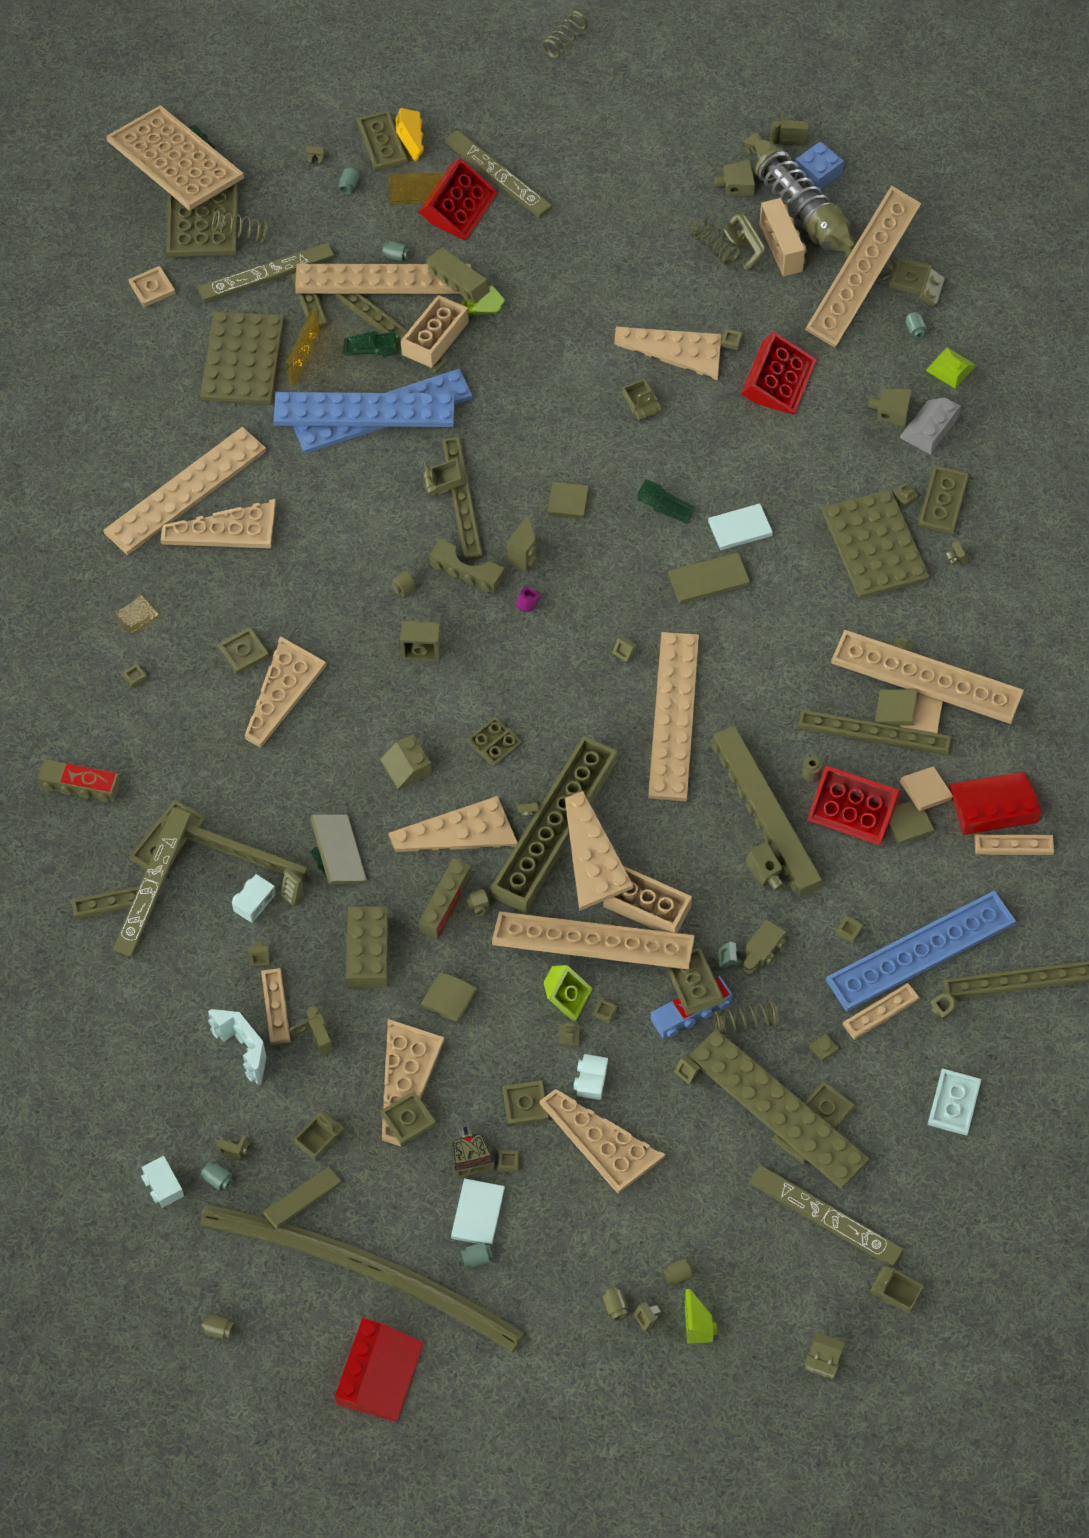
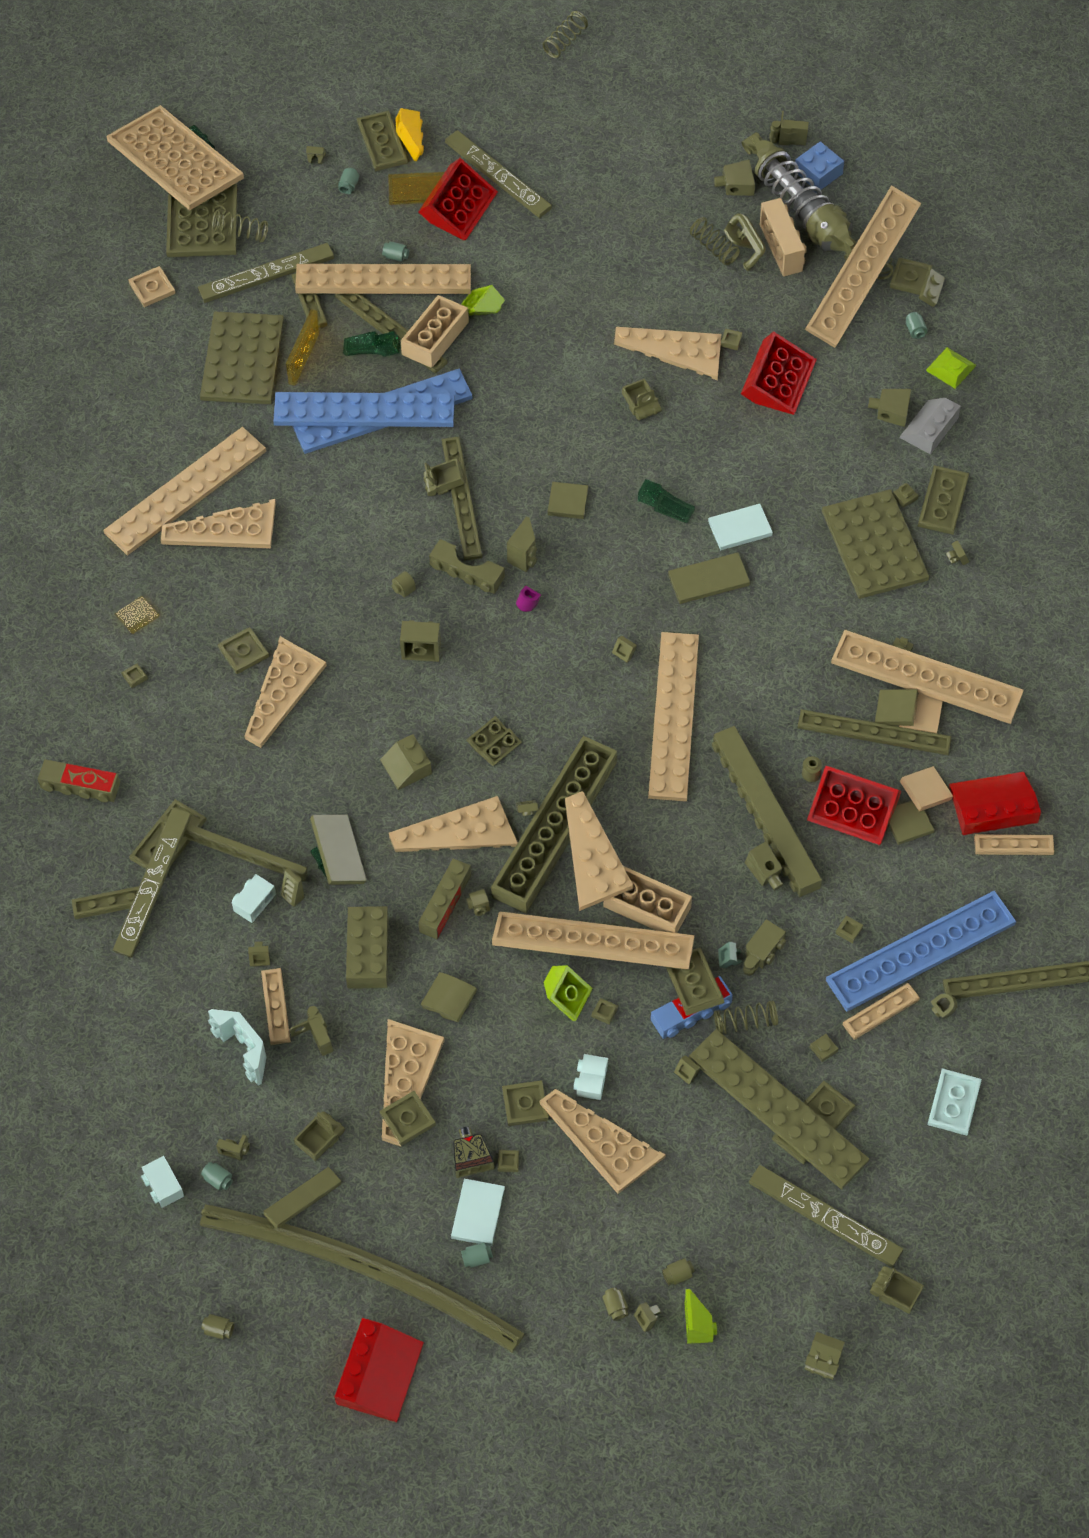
olive brick [426,248,490,304] -> none
olive tile [559,1023,580,1047] -> none

